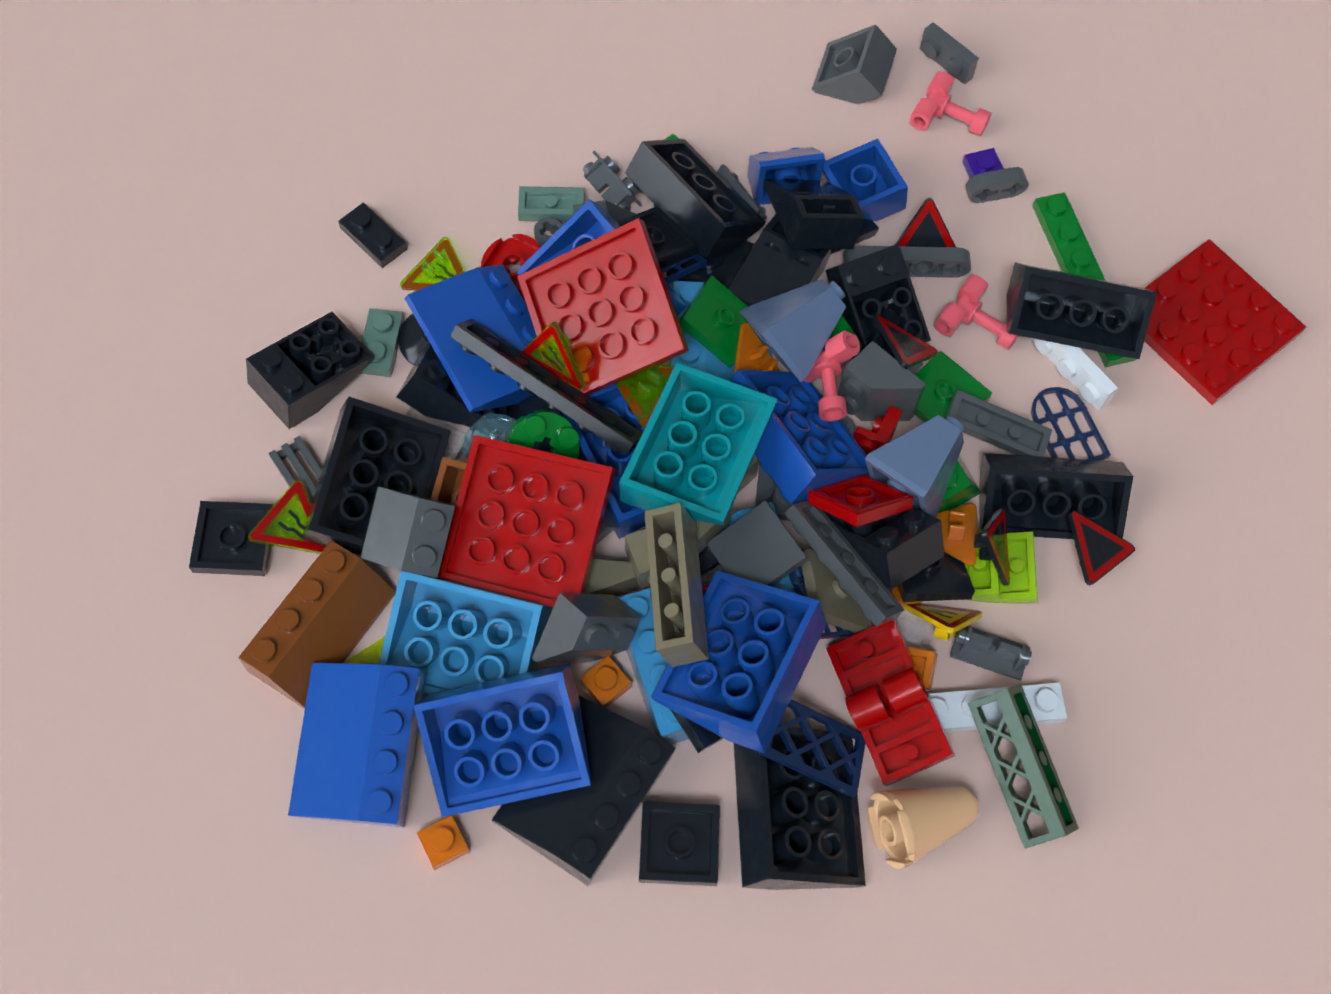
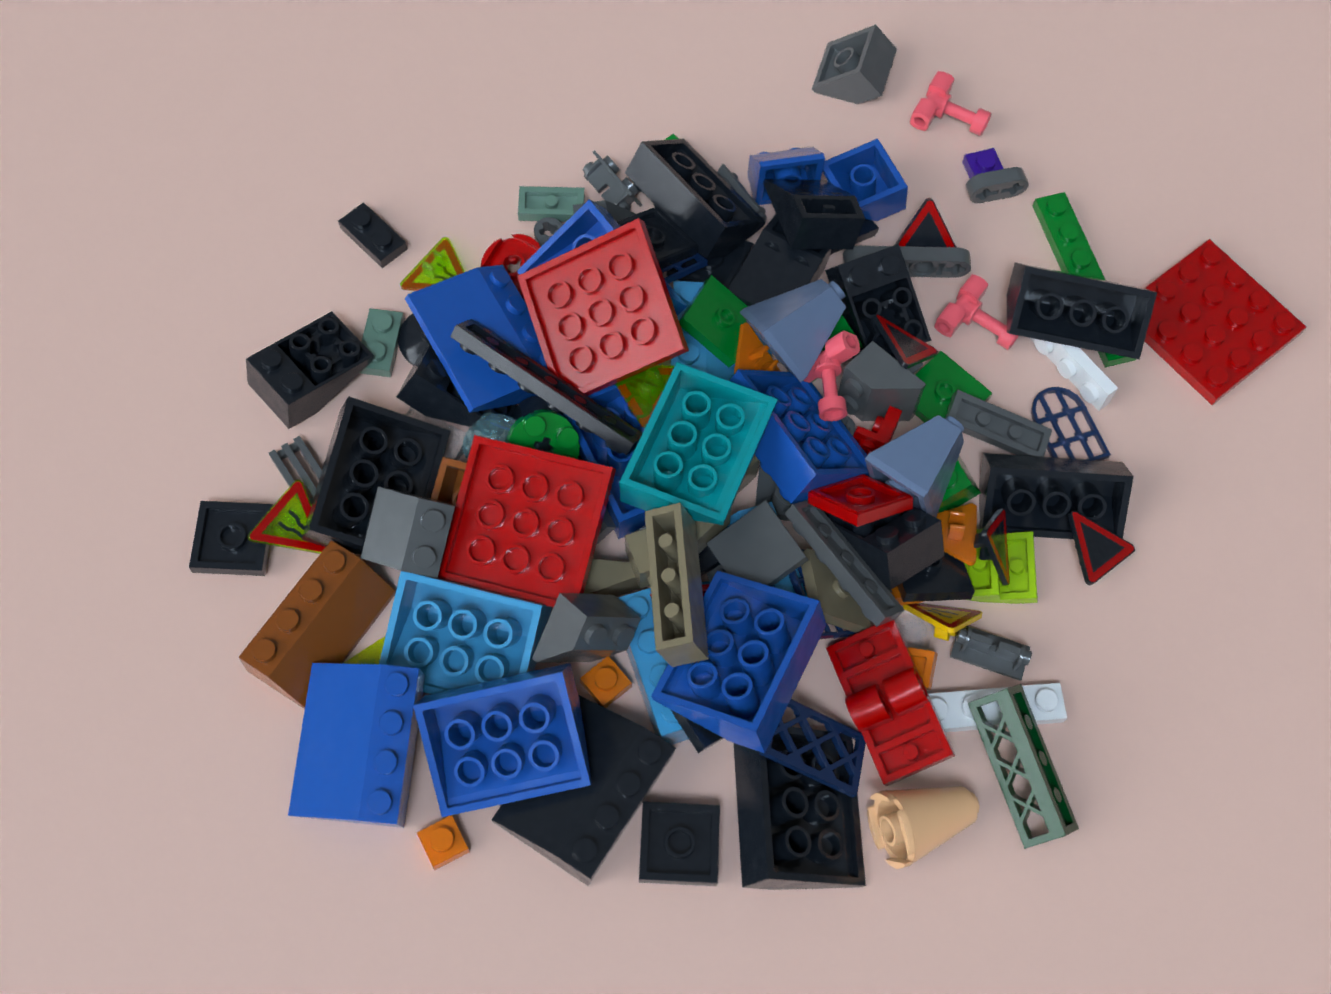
piece [521,321,586,390] -> none
dark grey plate [920,22,979,85] -> none

